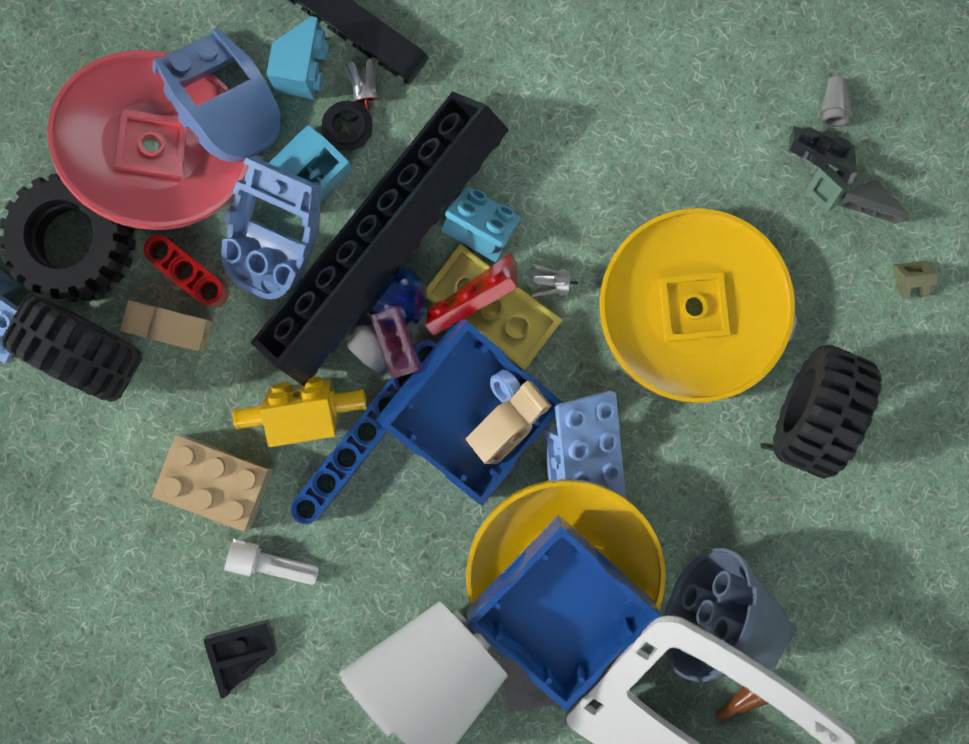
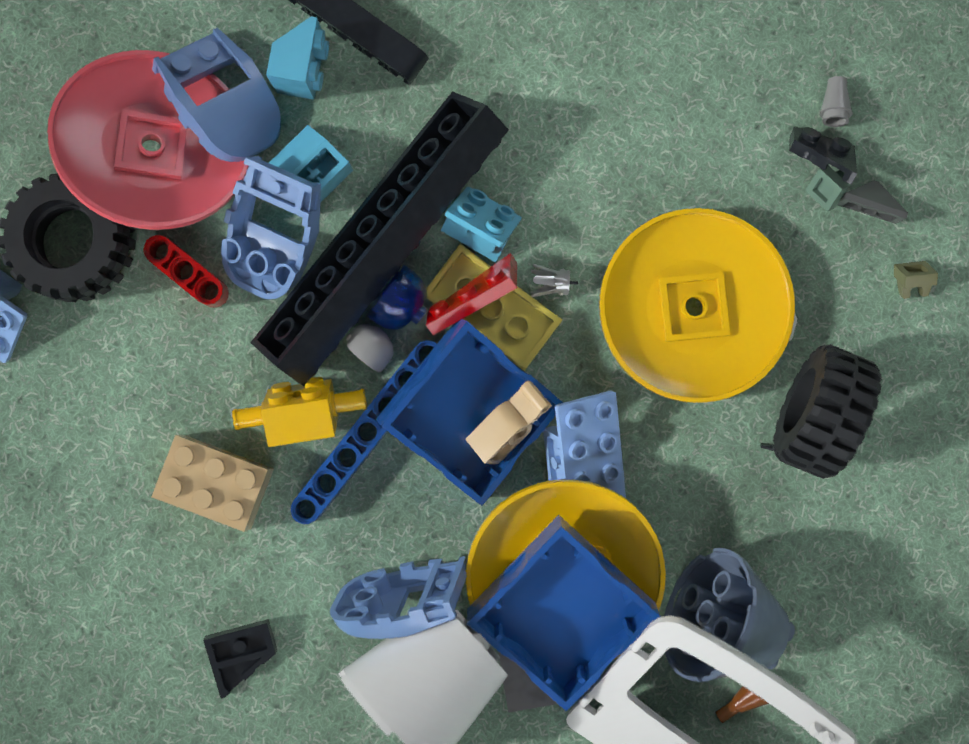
black tyre [2,294,143,402] -> none
tan piece [120,300,213,353] -> none
white piece [225,539,319,585] -> none
black gear [321,101,373,152] -> none
flat silver piece [344,59,378,110] -> none
clear pink slope [370,307,421,379] -> none
light blue tile [490,370,520,402] -> none
none -> medium blue slope [330,556,467,639]

